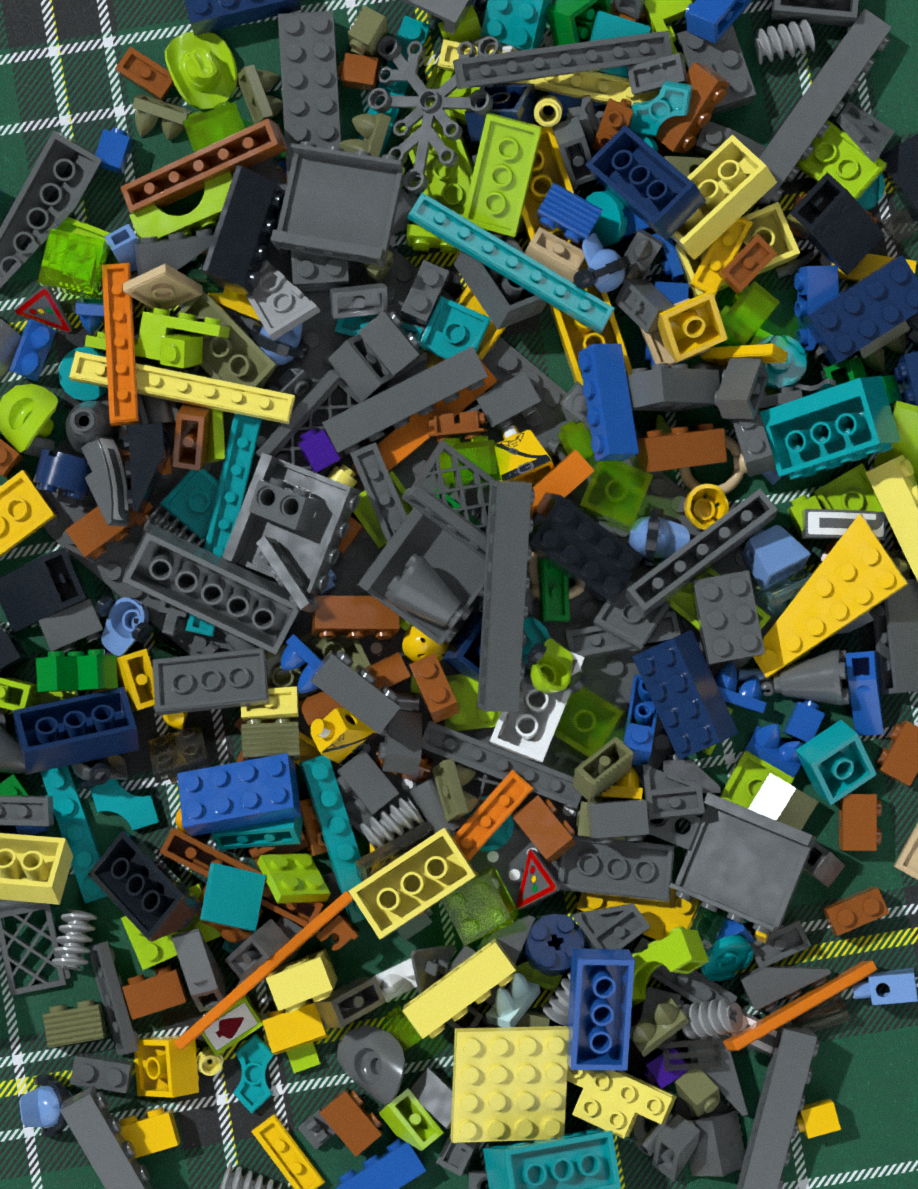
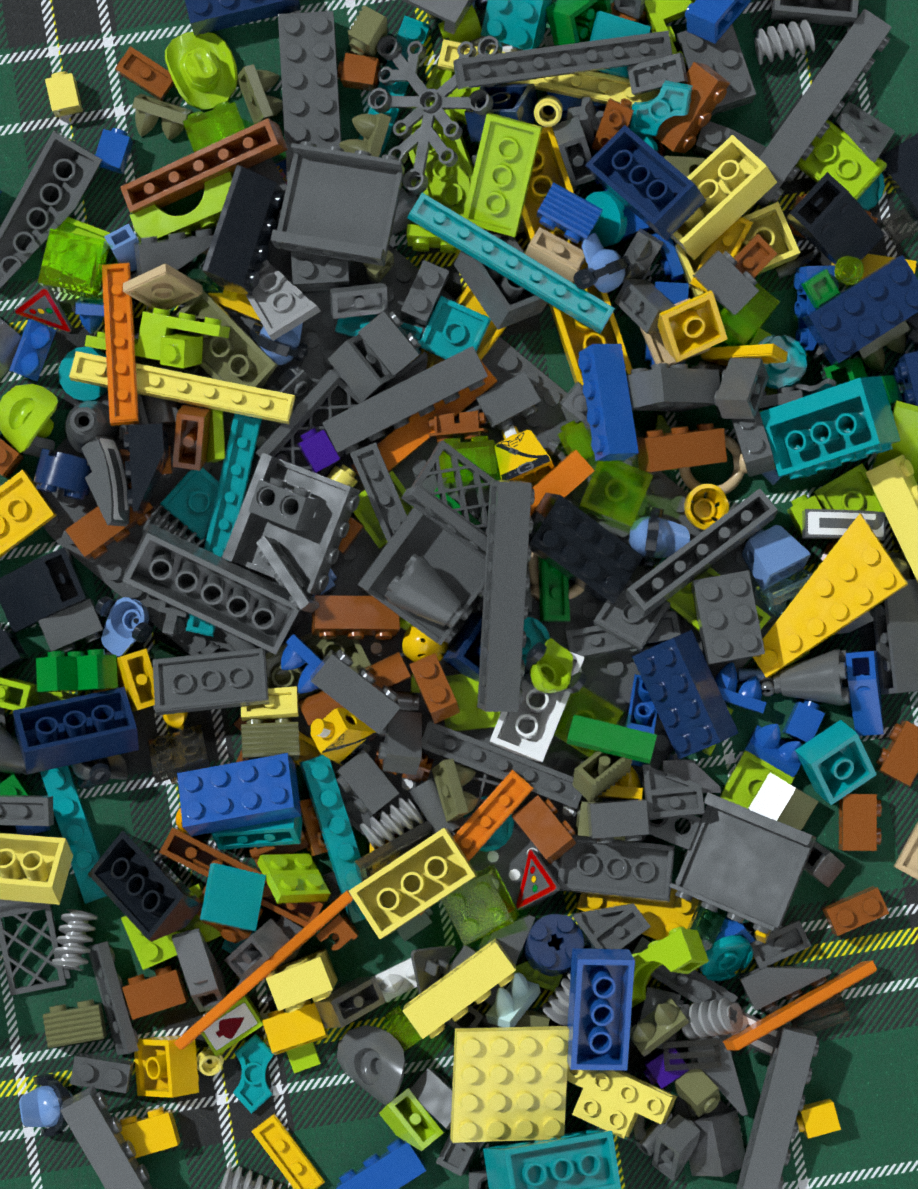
teal tile [90,779,160,830] -> none
dark grey tile [298,1108,335,1150] -> none
dark orange brick [319,1088,383,1157] -> none
medium blue torso [853,967,918,1005] -> none
none -> light yellow brick [45,71,83,118]
none -> green tile [567,715,657,764]
none -> dark grey brick [692,251,759,315]
none -> green tile [801,269,840,308]
none -> clear neon green tile [834,256,864,285]

